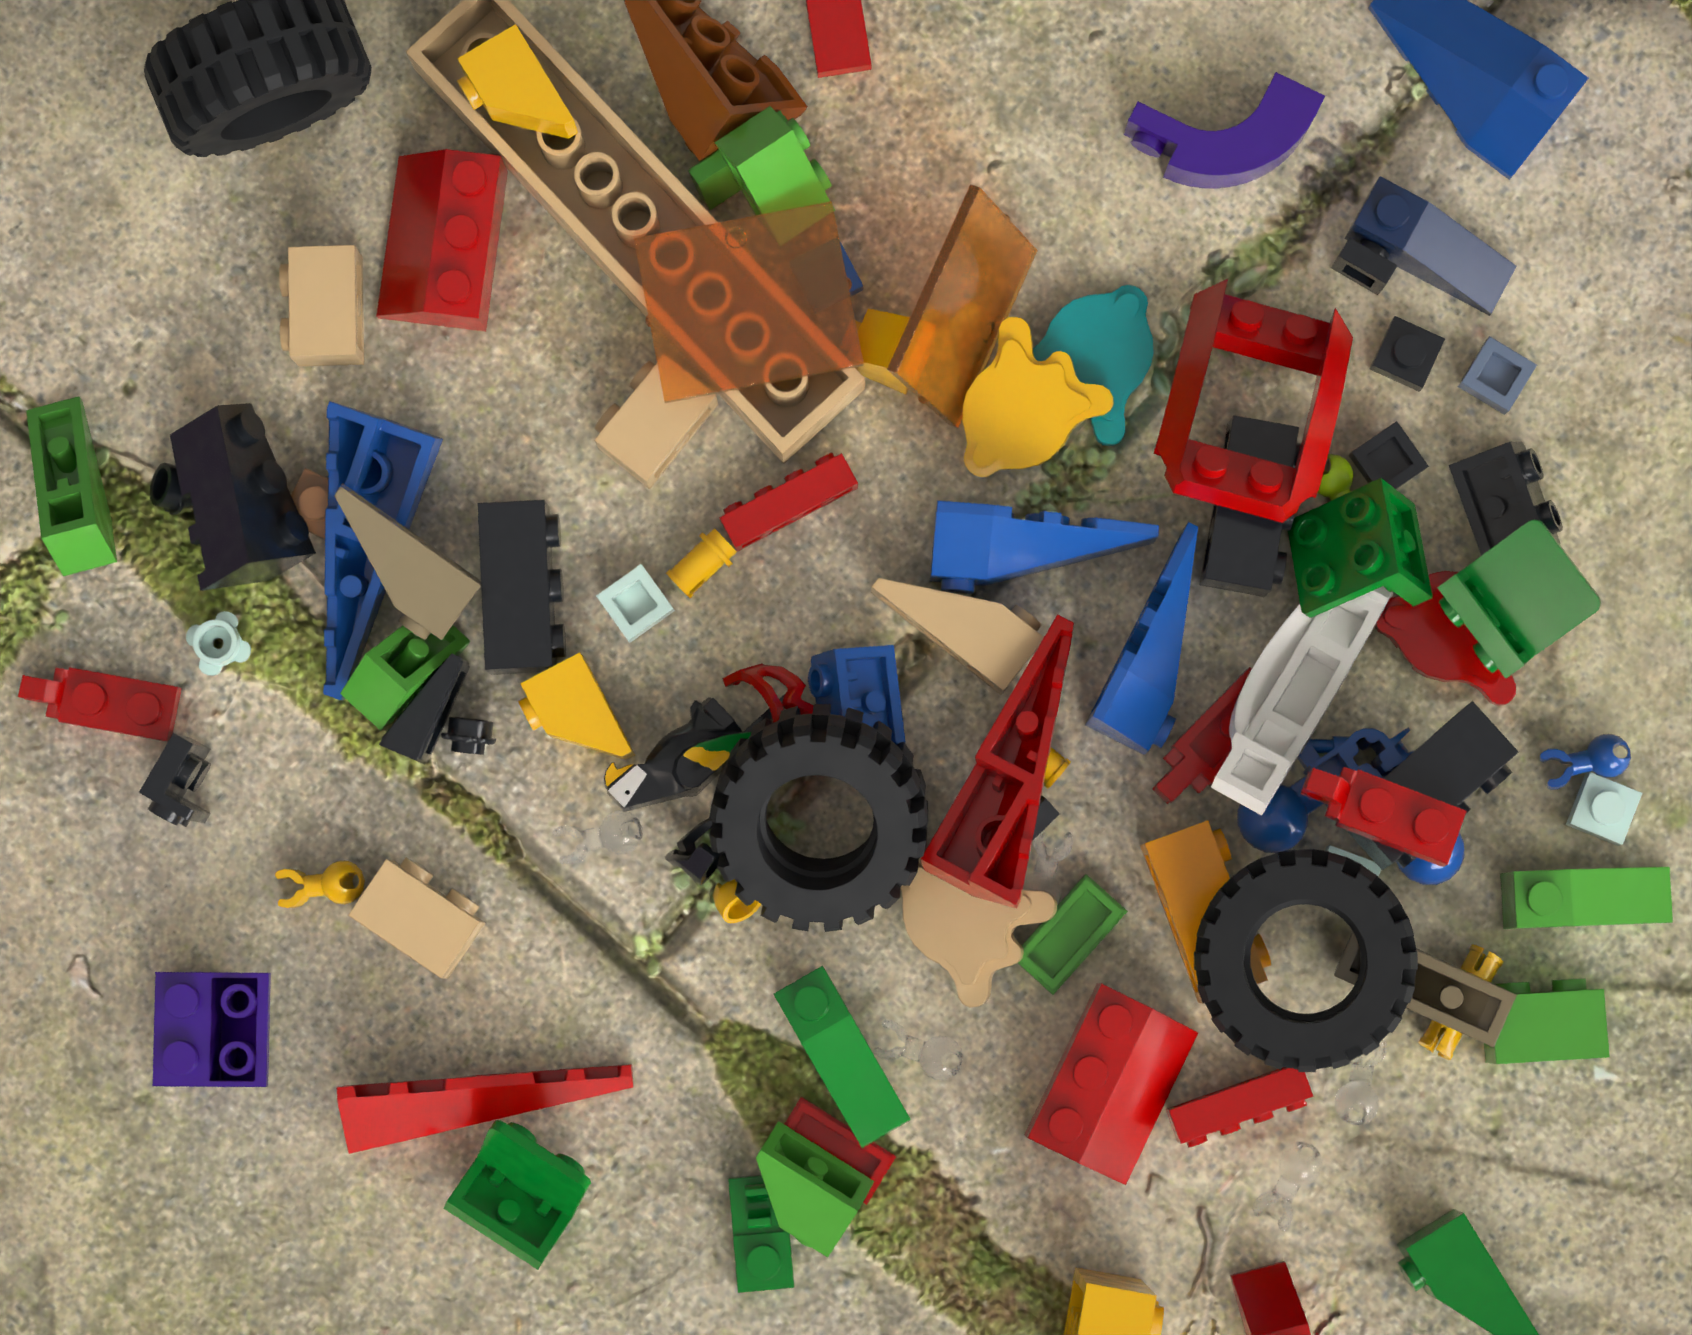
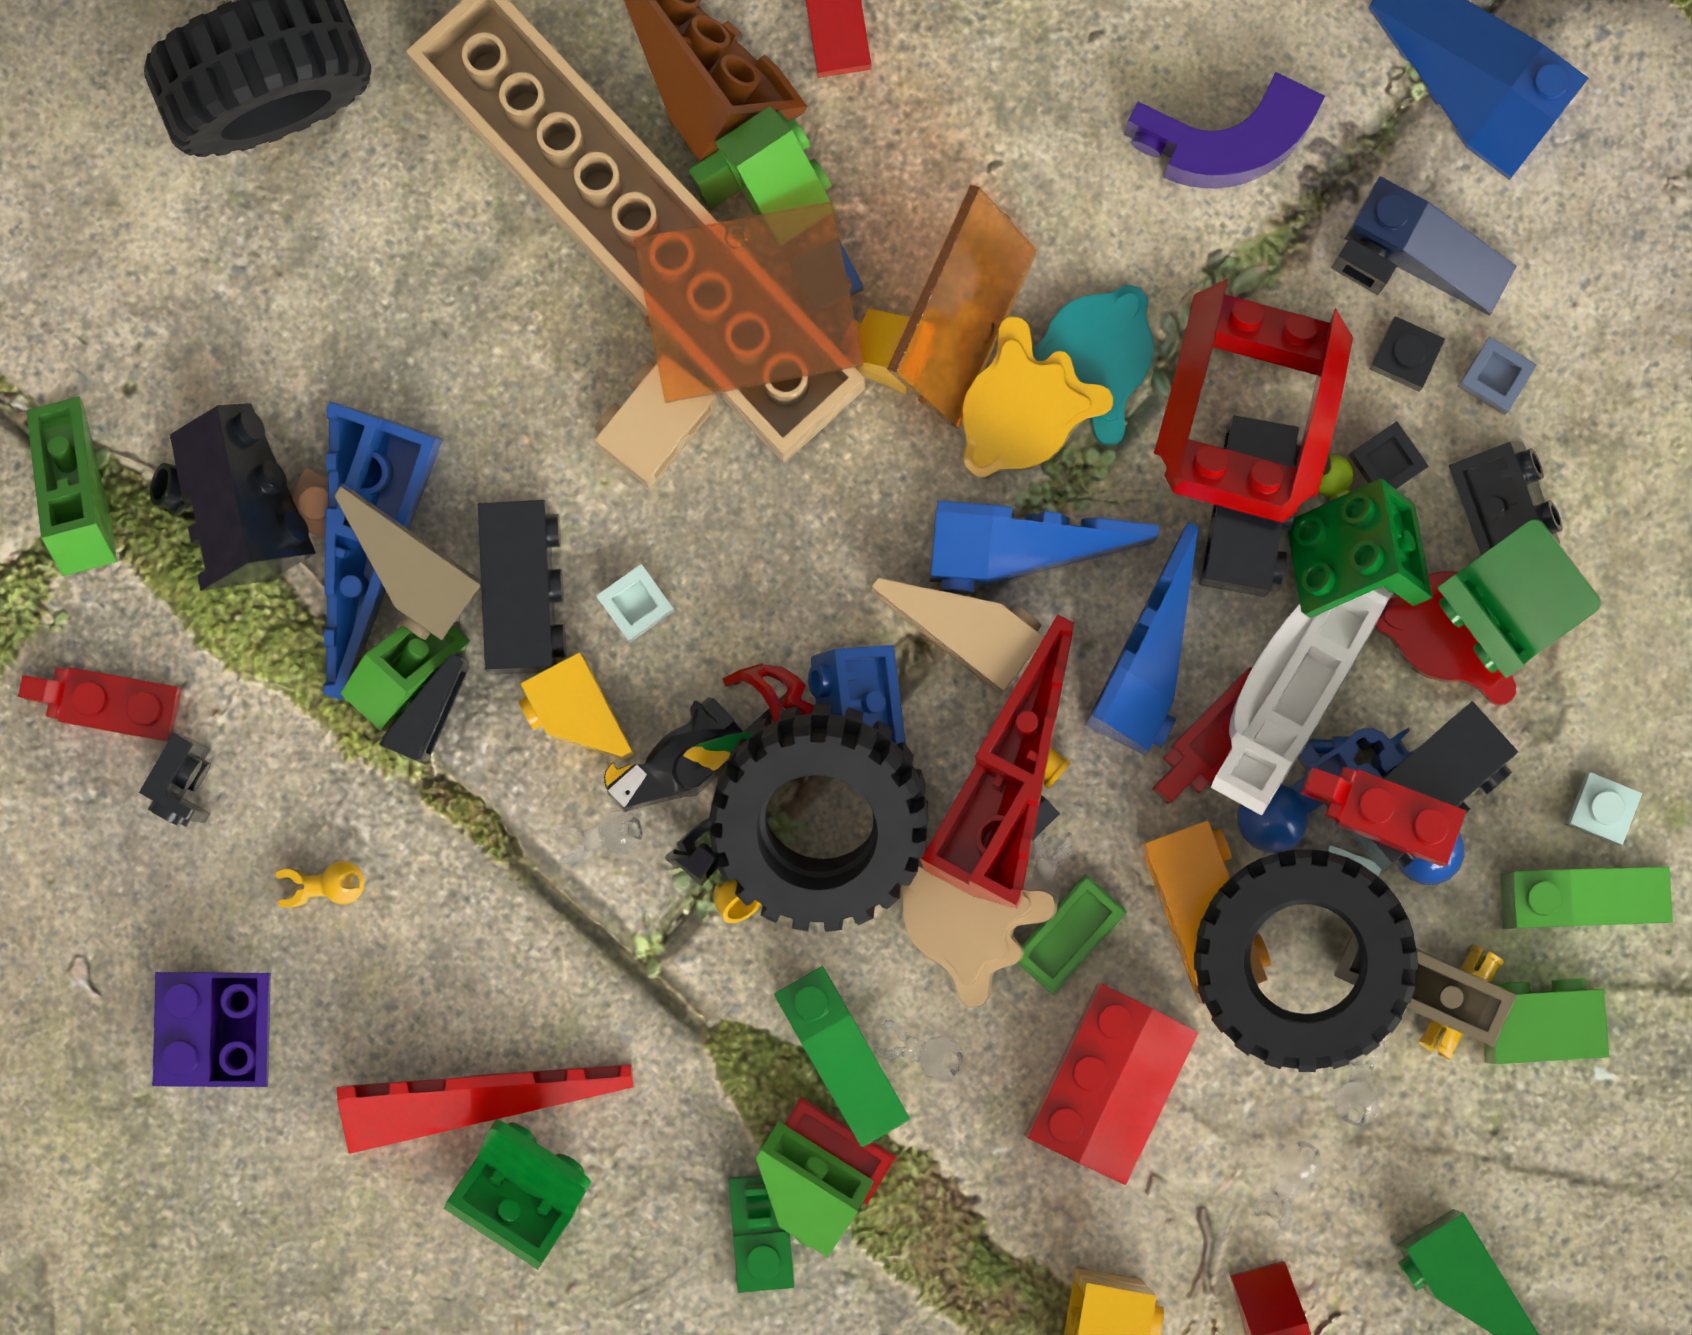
light aqua plate [186,611,251,676] -> none
tan brick [279,245,364,367] -> none
tan brick [348,857,485,979] -> none
red slope [376,149,508,332] -> none
black plate [441,717,496,755] -> none
yellow slope [457,24,578,139] -> none
yellow pin [666,528,737,598] -> none
red piece [719,453,858,552] -> none
red piece [1166,1067,1314,1148] -> none
blue arm [1539,734,1631,790] -> none

